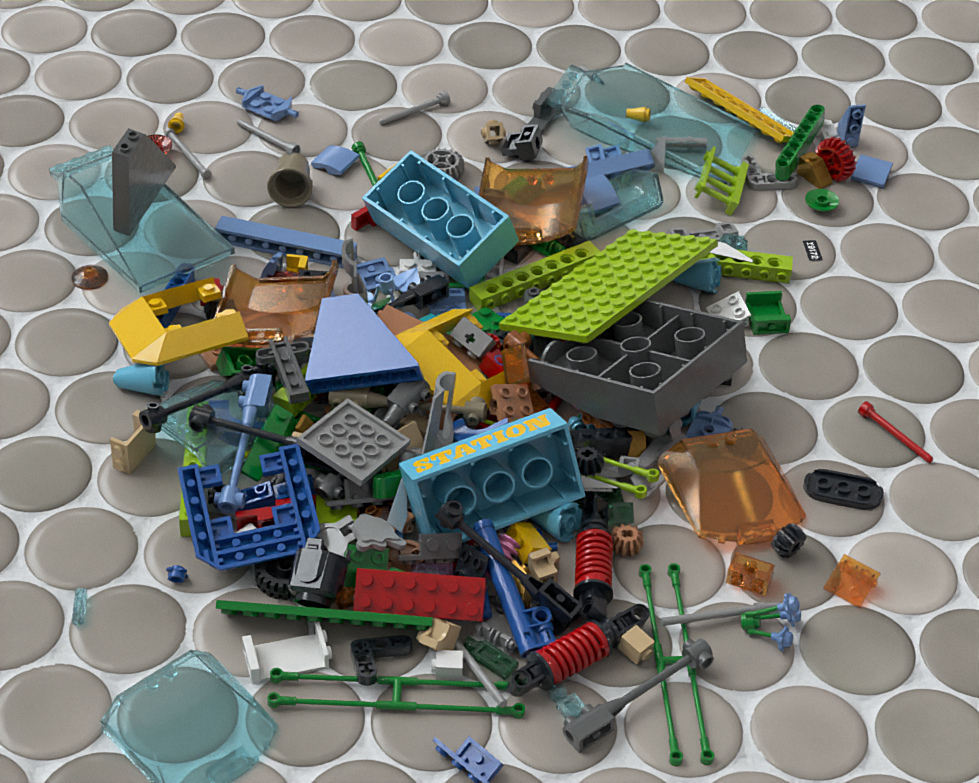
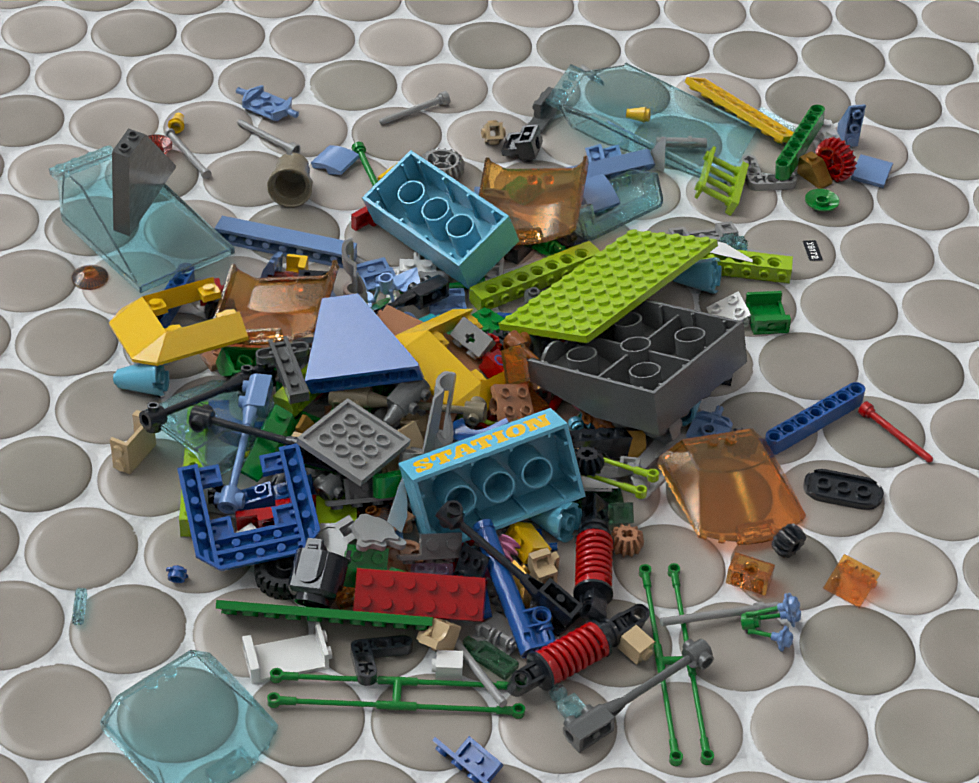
none -> blue beam [763,382,866,455]

